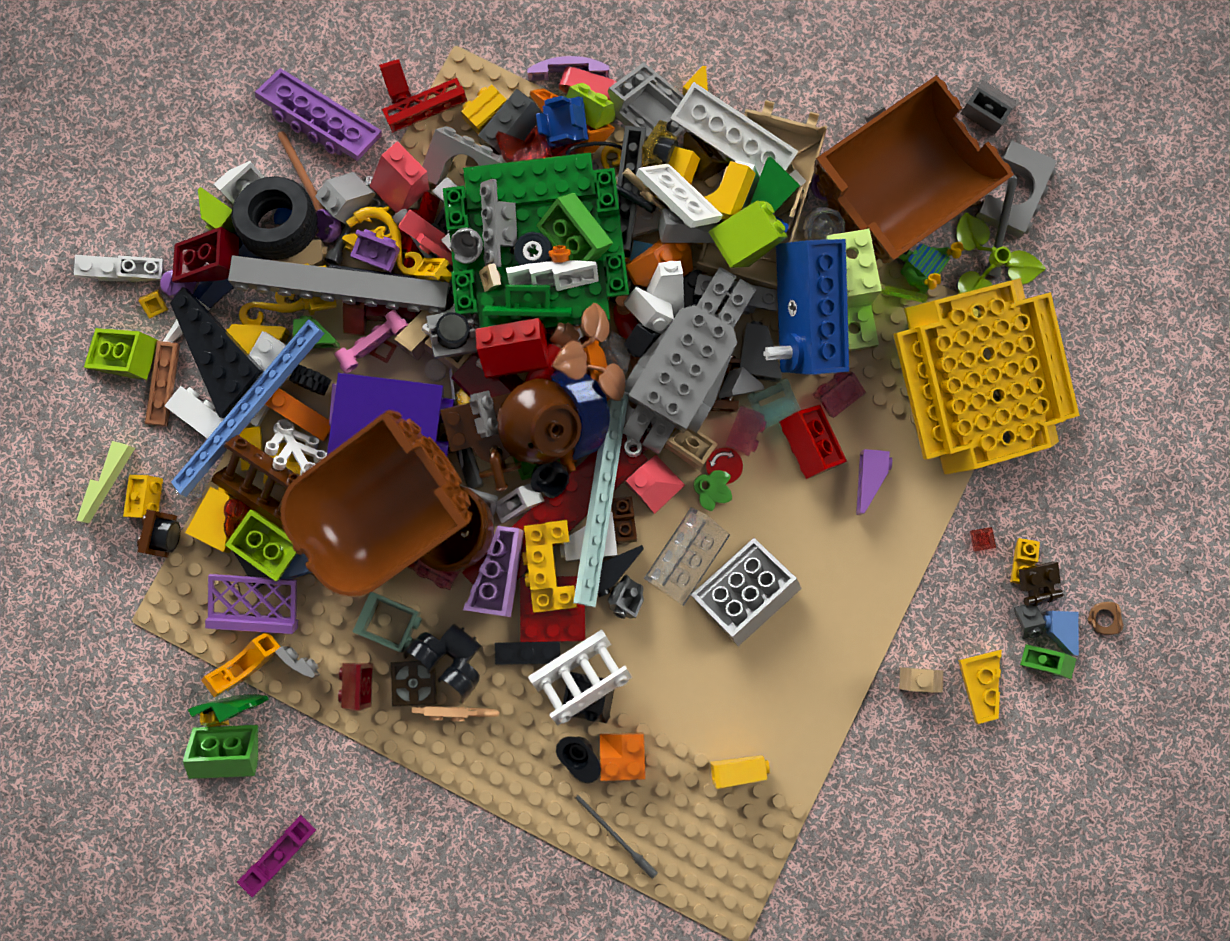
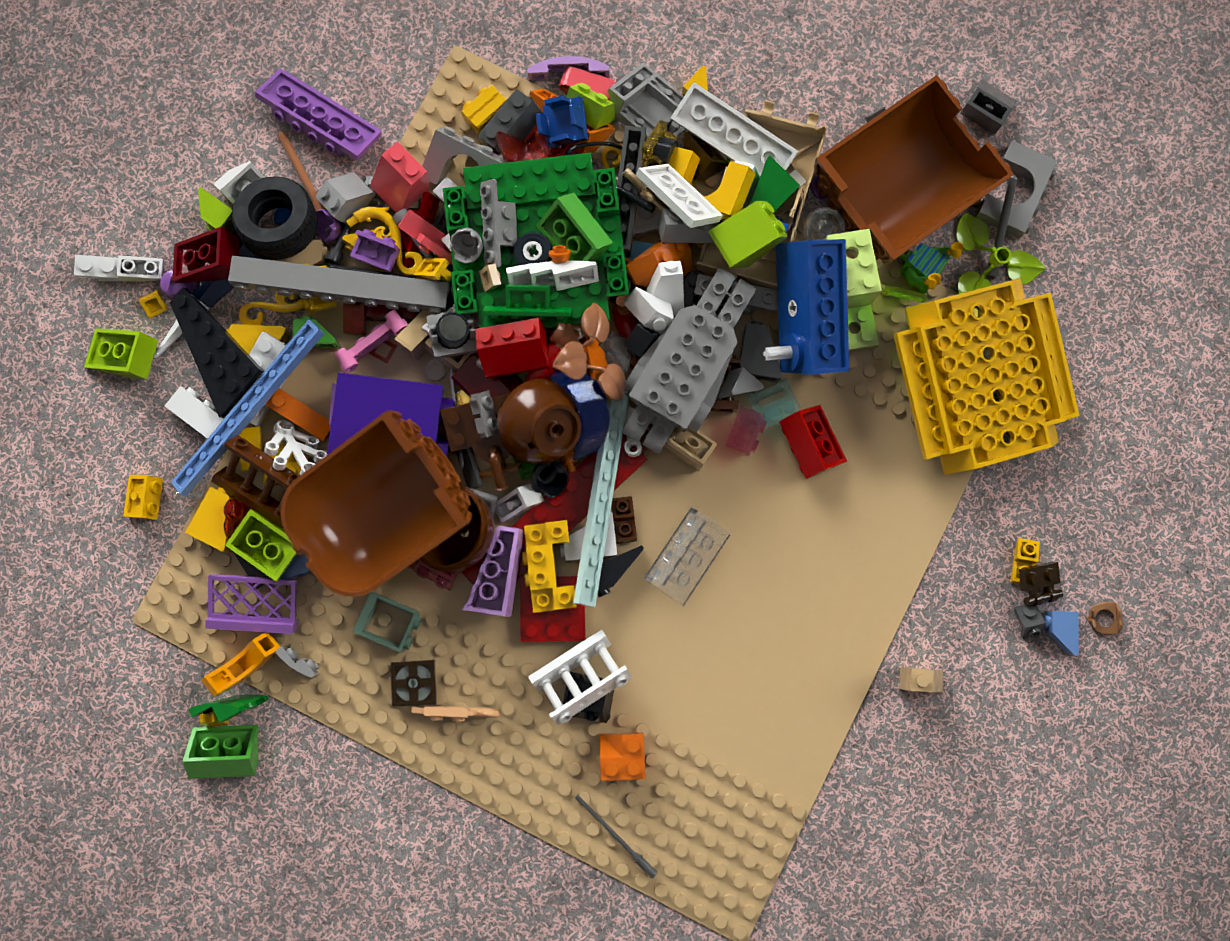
yellowish green slope [77,441,135,523] -> none
piece [137,509,181,558] -> none
nougat tile [145,341,180,427] -> none
magenta slope [237,815,316,898] -> none
black tyre [289,364,332,396] -> none
dark red slope [338,663,373,710] -> none
red slope [379,59,411,104] -> none
red fence [382,78,467,133] -> none
black piece [403,624,482,704] -> none
black plate [495,641,560,665] -> none
black piece [556,736,601,783] -> none
dark grey hand [608,575,644,619] -> none
coral slope [625,455,685,514] -> none
light grey slope [691,538,802,646] -> none
bright green plate [693,470,732,511] -> none
red sticker [706,448,743,484] -> none
yellow slope [710,755,770,789] -> none
clear pink bracket [813,371,866,418] -> none
medium lavender slope [856,449,892,515] -> none
yellow wing [958,650,1002,724] -> none
clear red tile [970,527,996,552] -> none
bright green slope [1020,644,1077,679] -> none

